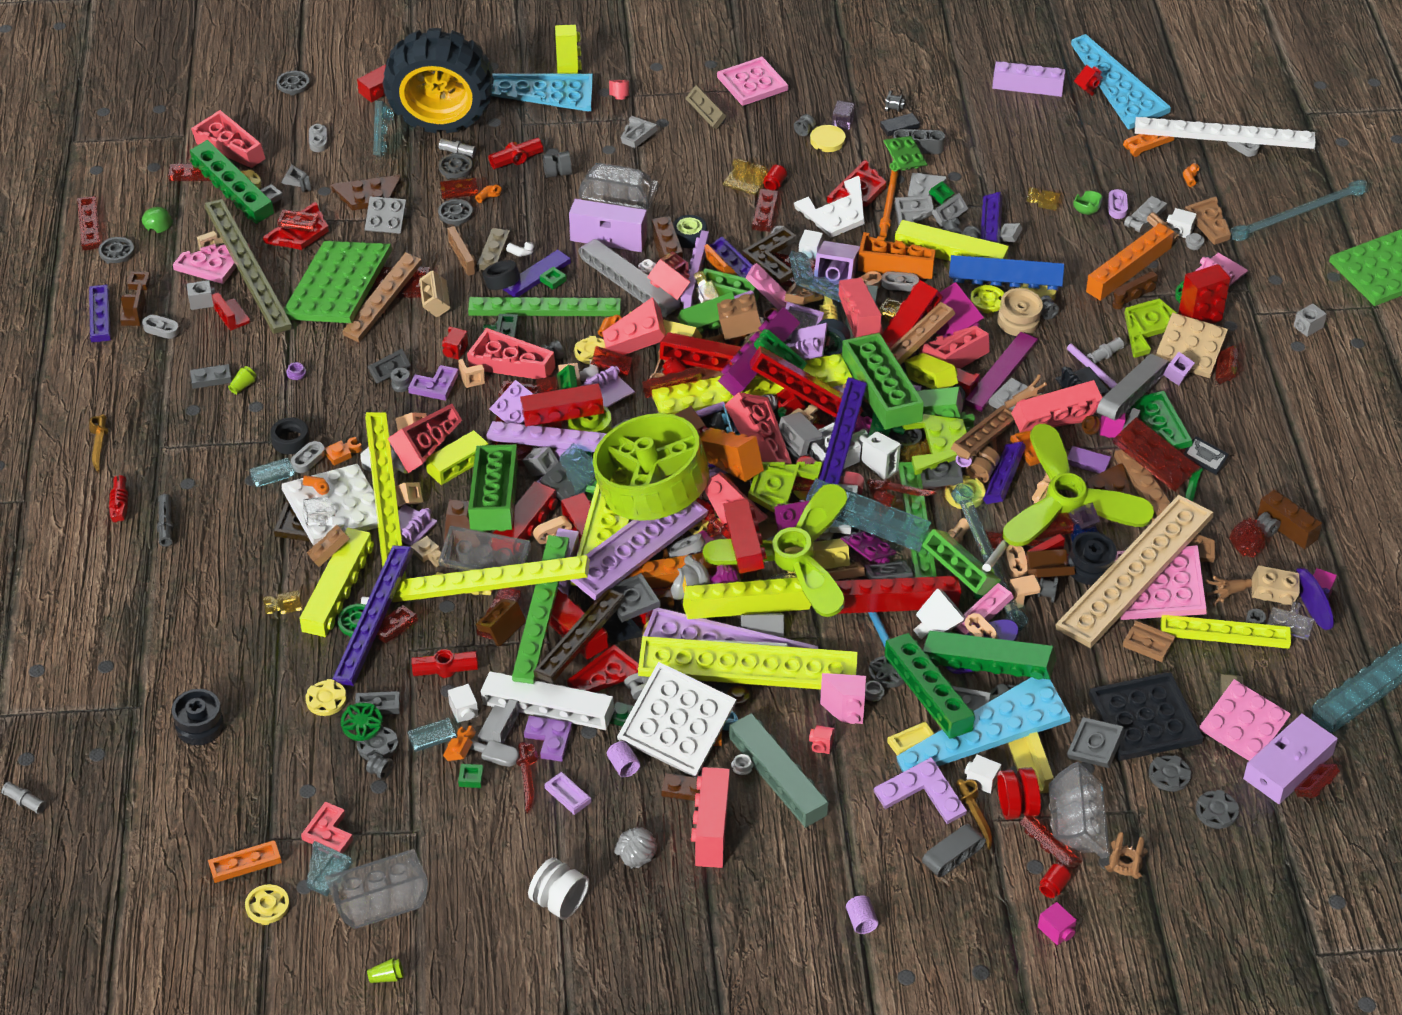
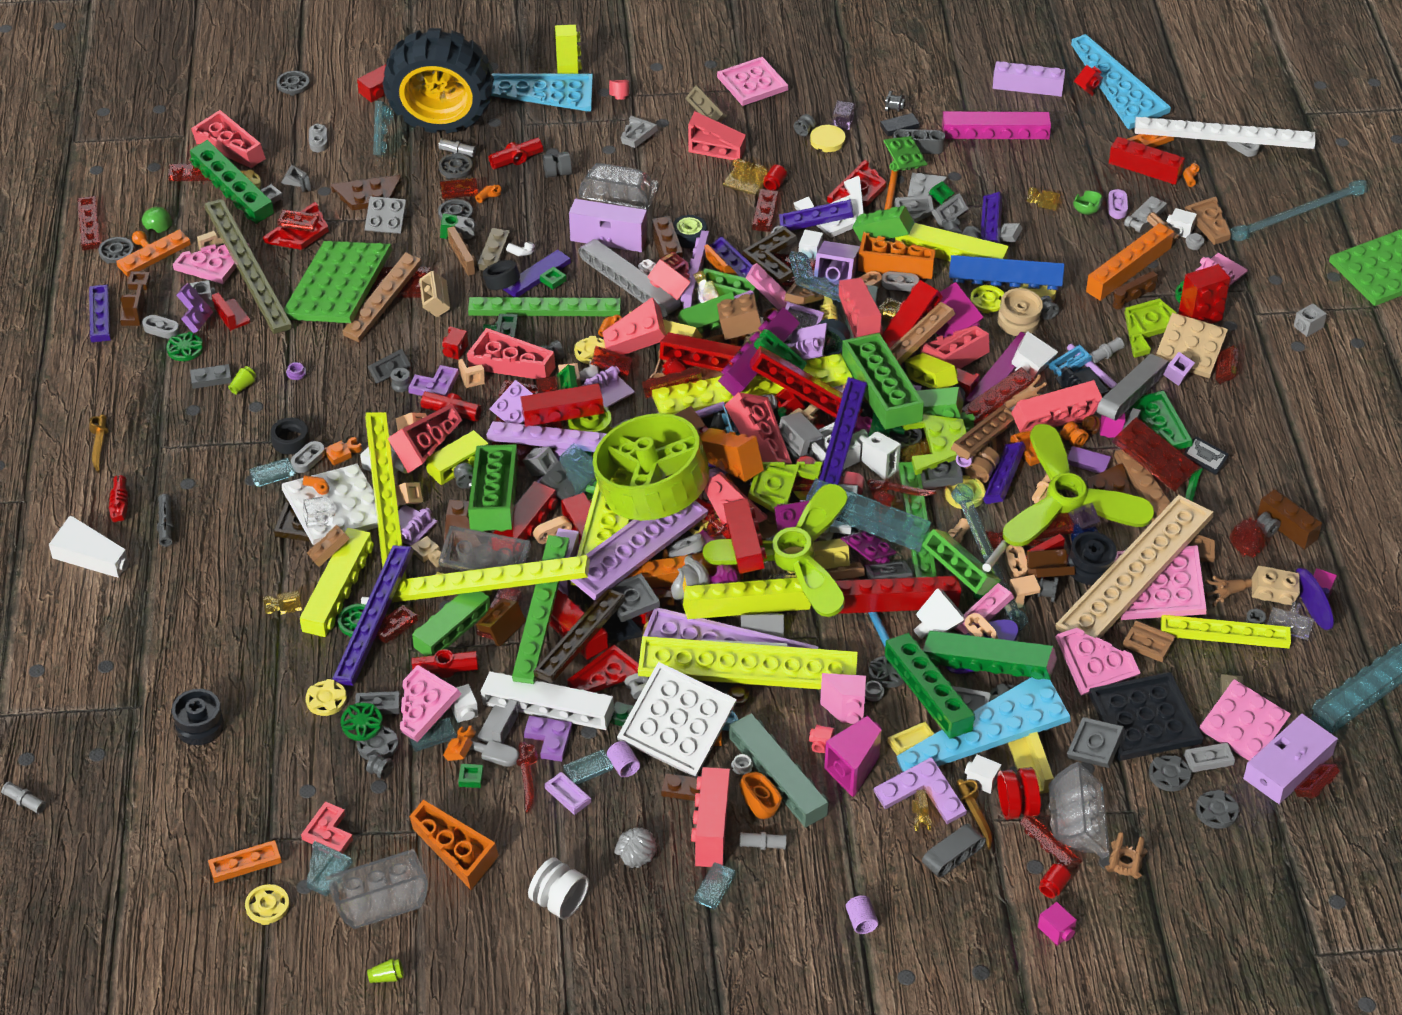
none -> white slope [49,516,129,578]
none -> orange plate [117,229,191,277]
none -> green wheel [166,332,203,361]
none -> medium lavender plate [176,283,213,334]
none -> bright pink plate [400,665,461,742]
none -> orange wedge [409,800,499,890]
none -> bright green brick [412,591,491,656]
none -> red piece [420,391,482,421]
none -> leg [440,213,476,239]
none -> dark grey wheel [453,463,473,489]
none -> clear light blue tile [563,750,613,785]
none -> coral wedge [688,111,746,162]
none -> clear light blue tile [694,862,735,909]
none -> orange piece [739,772,782,819]
none -> light grey pin [740,832,786,850]
none -> dark purple tile [779,199,854,231]
none -> dark pink slope [824,716,882,797]
none -> bright green brick [852,206,914,242]
none -> clear yellow plate [912,790,932,831]
none -> dark pink brick [942,111,1051,139]
none -> clear red plate [962,367,1034,425]
none -> white torso [1012,331,1058,378]
none -> dark azure tile [1049,345,1092,377]
none -> bright pink plate [1055,628,1140,695]
none -> orange wheel [1060,421,1089,448]
none -> red brick [1109,137,1185,185]
none -> light grey plate [1184,743,1235,773]

